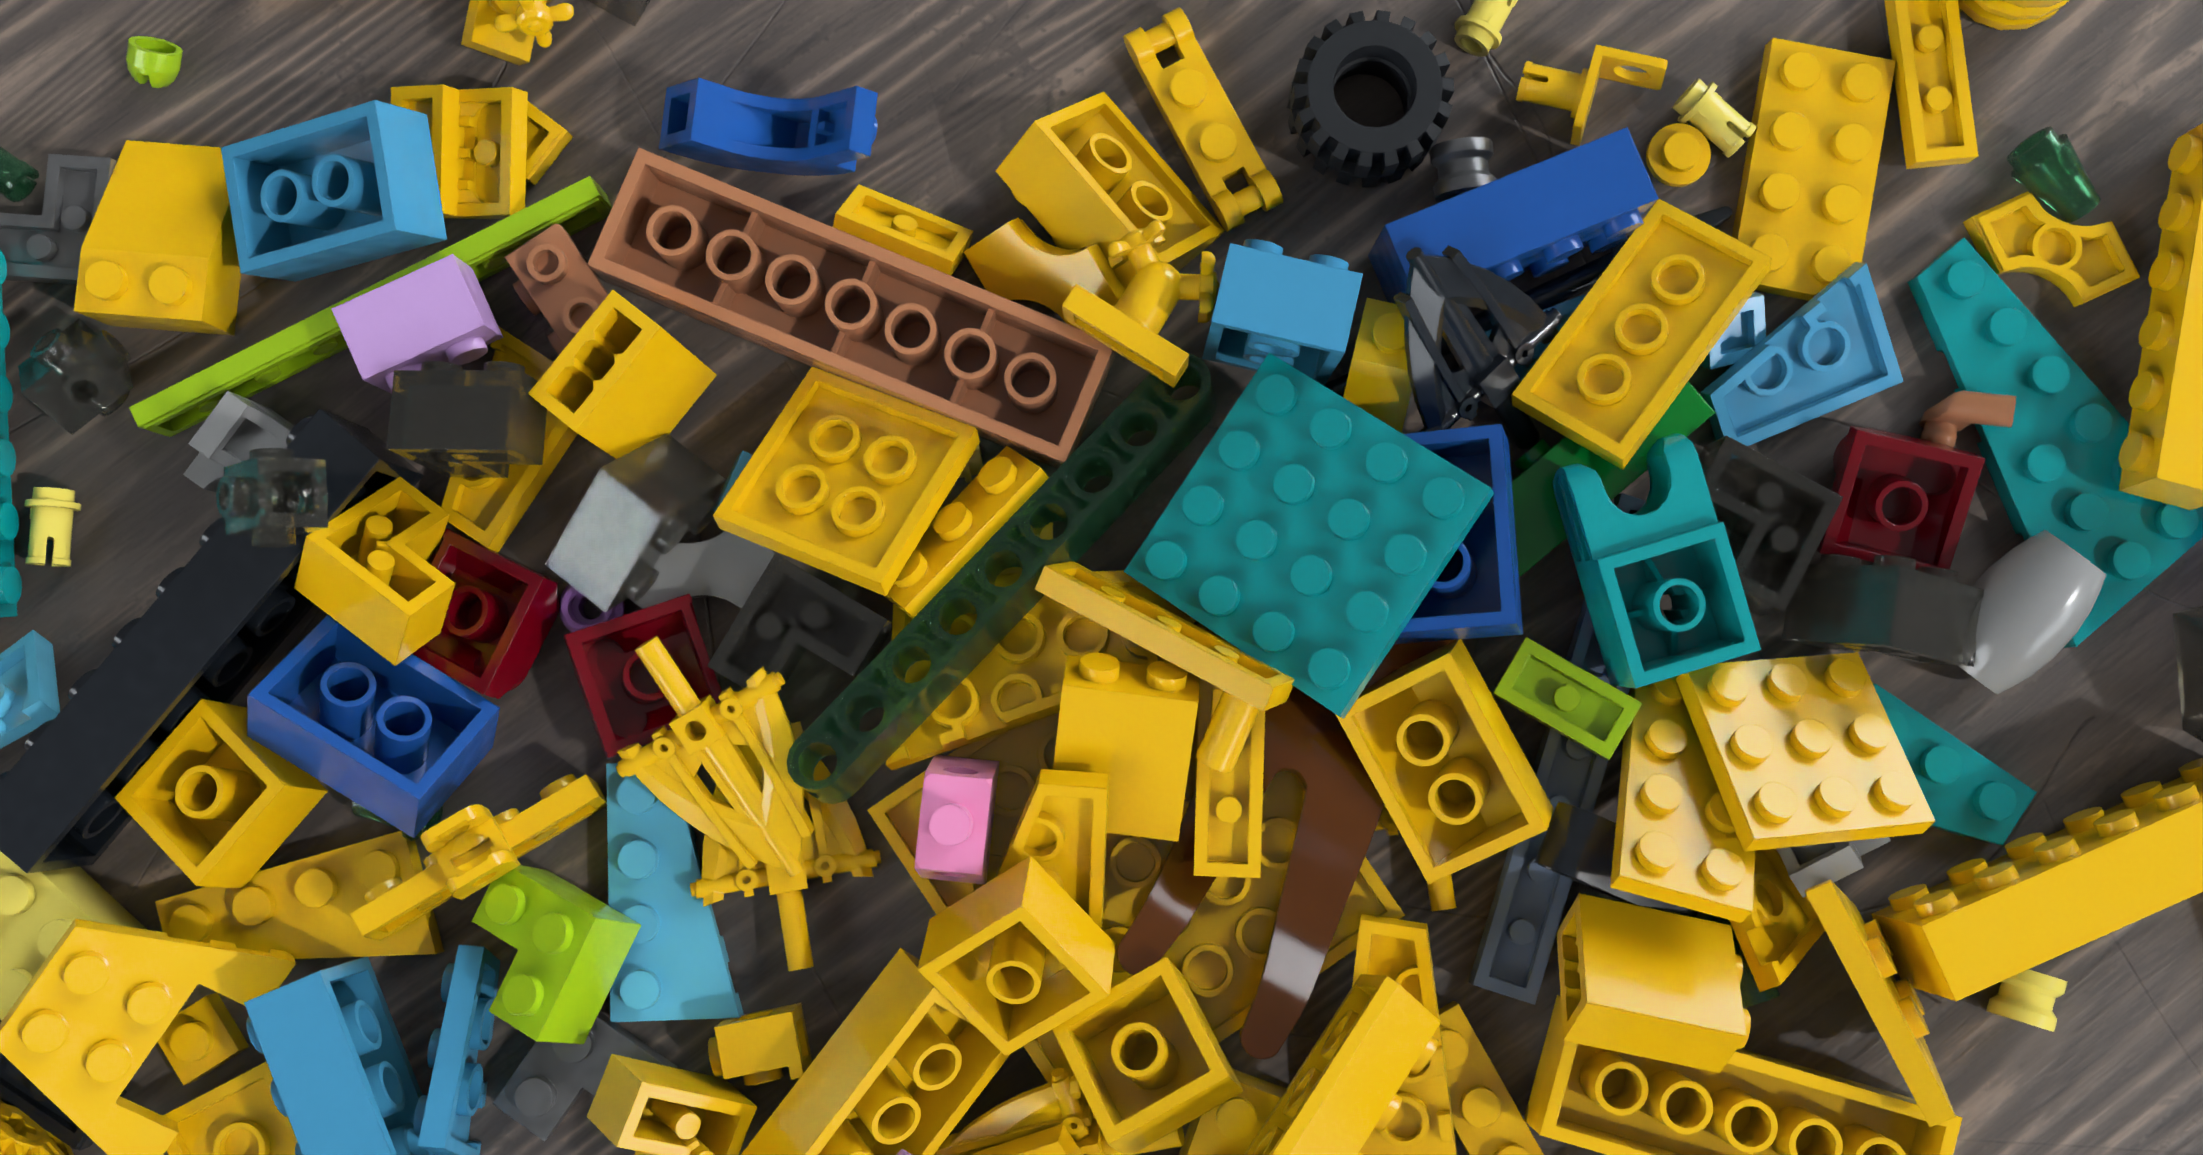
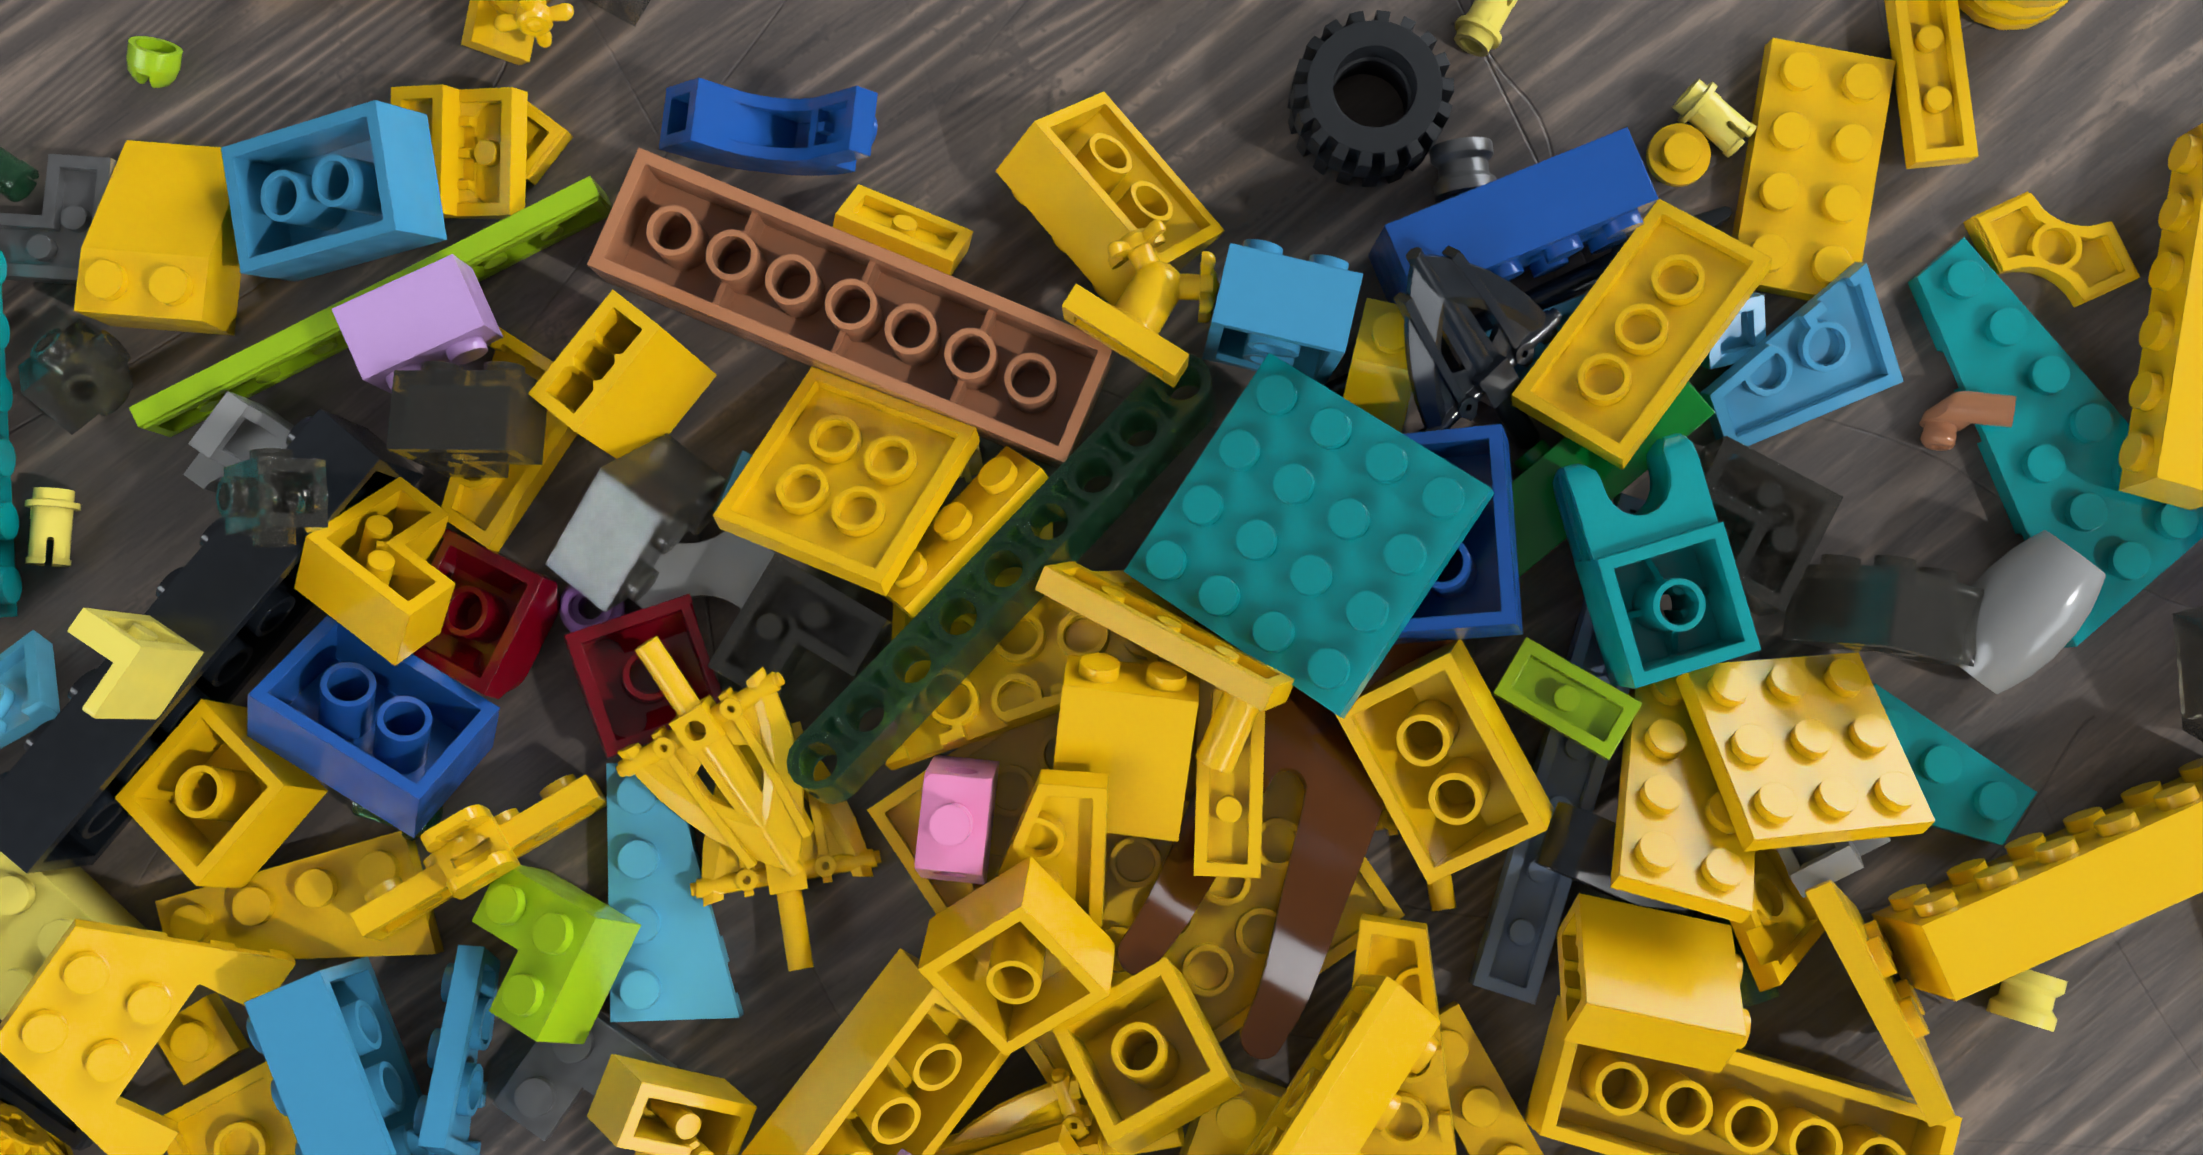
nougat bracket [505,224,608,355] -> none
yellow brick [708,1003,812,1086] -> none
yellow tile [963,217,1125,327] -> none
yellow plate [1123,7,1283,232] -> none
yellow bracket [1516,44,1668,146] -> none
dark red slope [1816,426,1986,581] -> none
clear green cone [2007,126,2101,223] -> none
none -> light yellow panel [67,607,204,719]

